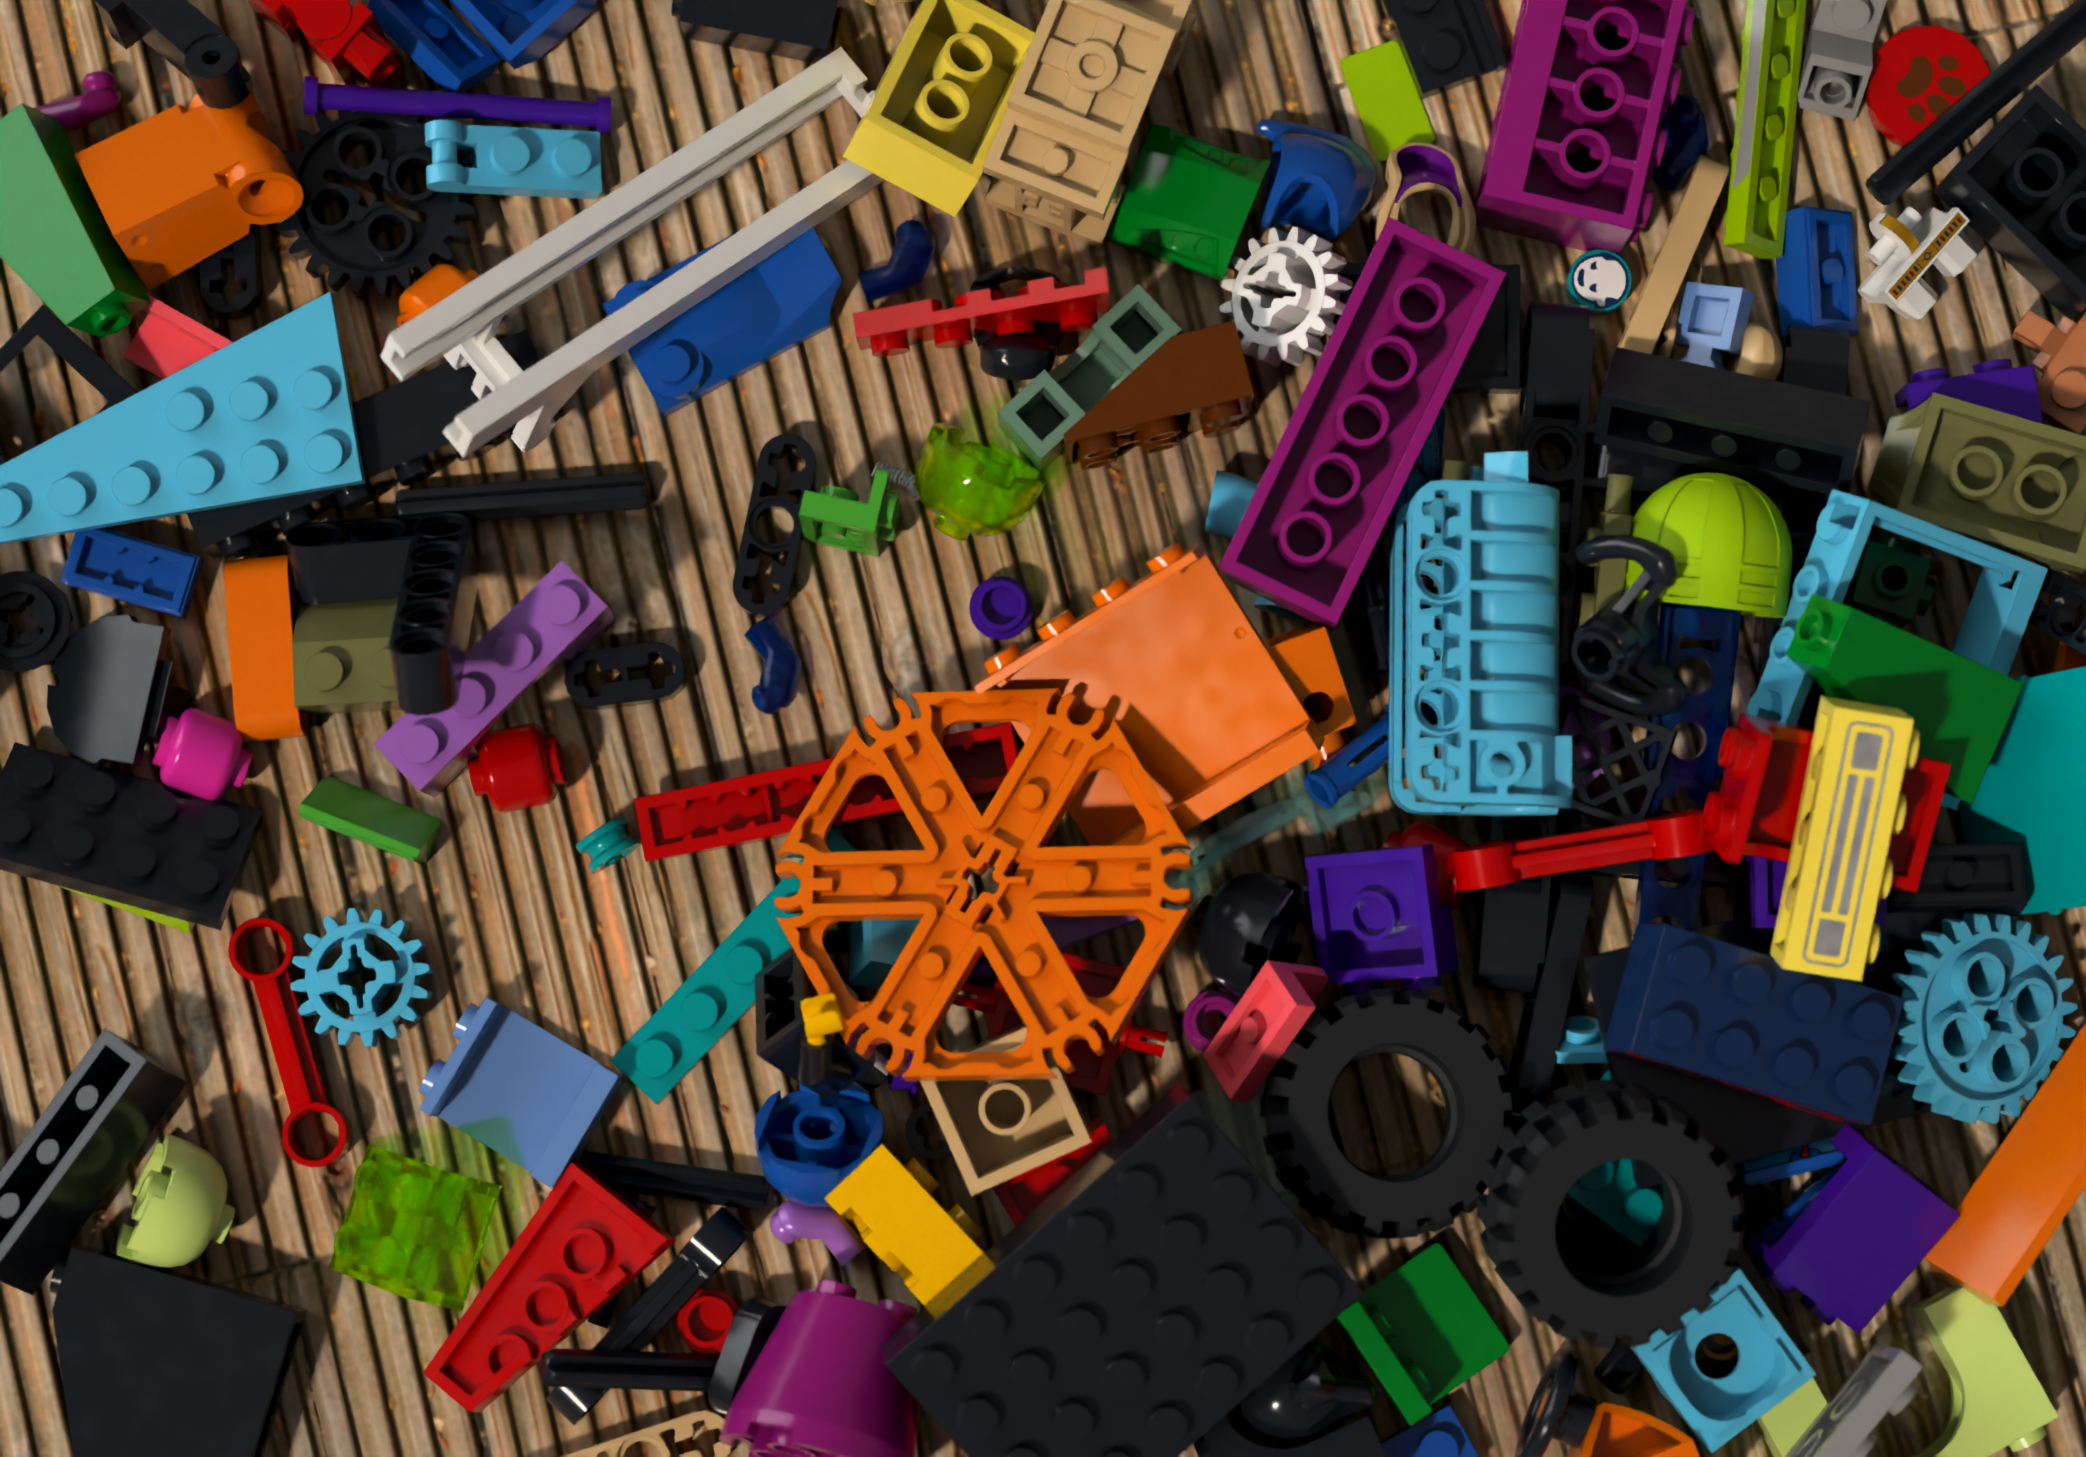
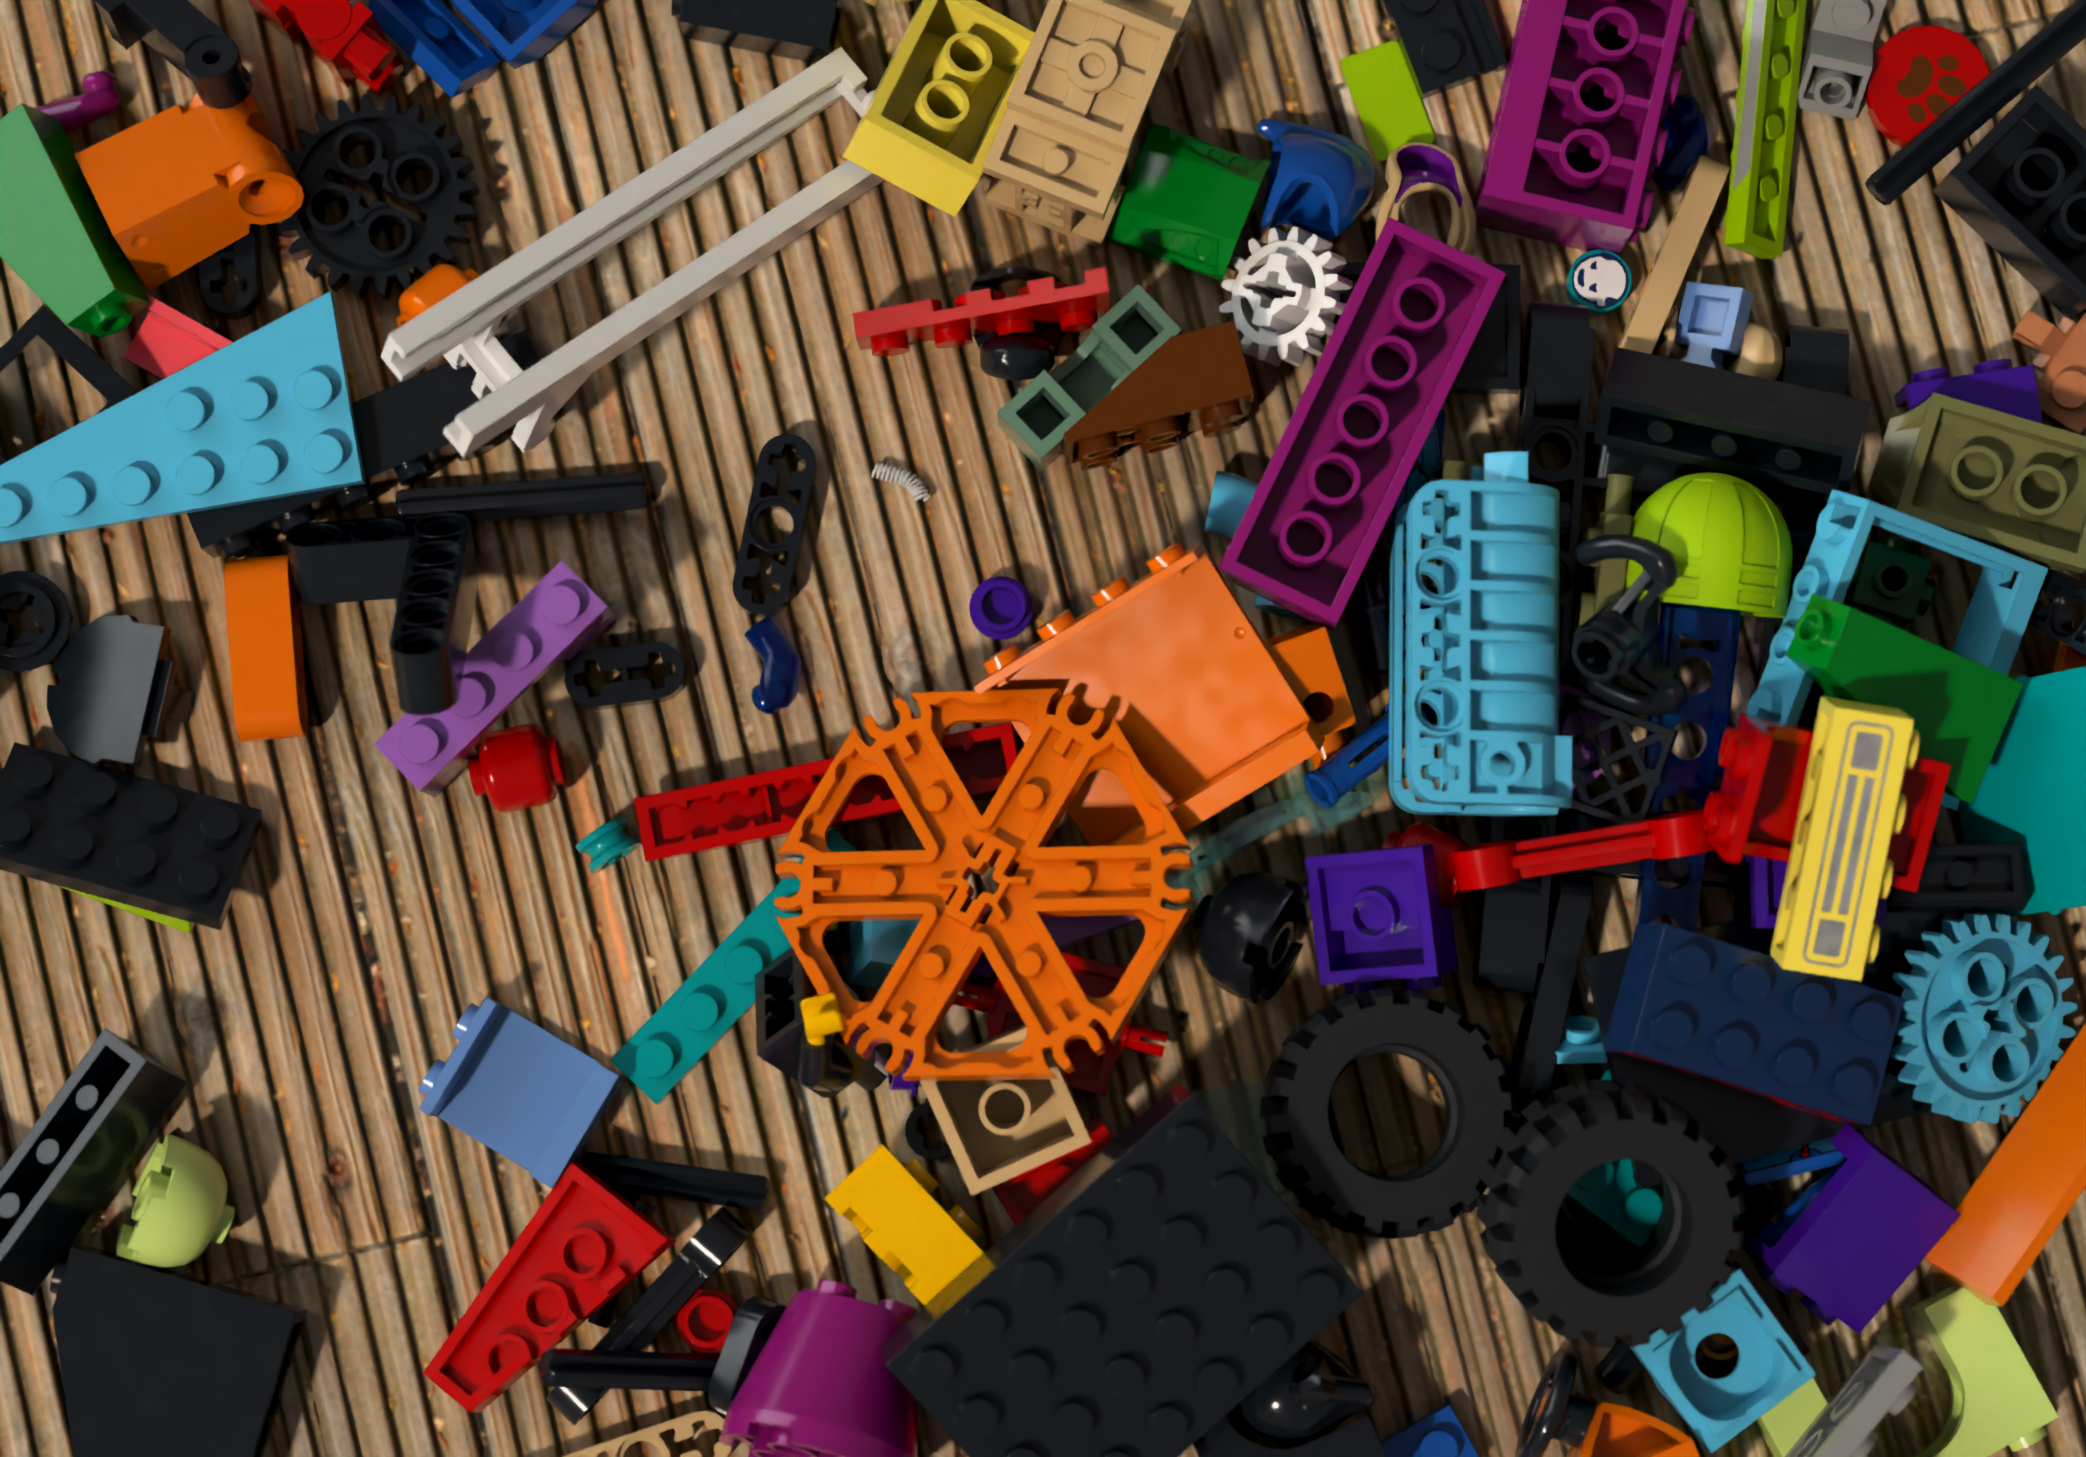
blue plate [59,528,204,620] -> none
dark pink head [152,708,253,801] -> none
red piece [228,917,353,1167] -> none
medium azure gear [290,908,434,1048] -> none
olive slope [292,598,401,715] -> none
bright green slope [298,777,442,865] -> none
dark purple bar [303,76,611,134] -> none
clear neon green slope [329,1144,502,1311] -> none
medium azure plate [425,119,602,199] -> none
blue slope [602,228,843,417] -> none
blue cylinder [754,1083,885,1207] -> none
medium lavender arm [770,1200,867,1266] -> none
bright green bracket [799,468,901,557] -> none
clear blue arm [857,219,935,303] -> none
clear neon green cylinder [915,423,1045,541] -> none
magenta plate [1183,990,1239,1053] -> none
coral panel [1202,960,1329,1102] -> none
green bracket [1335,1243,1510,1426] -> none
blue slope [1776,206,1859,338] -> none
white hips [1856,206,1978,320] -> none

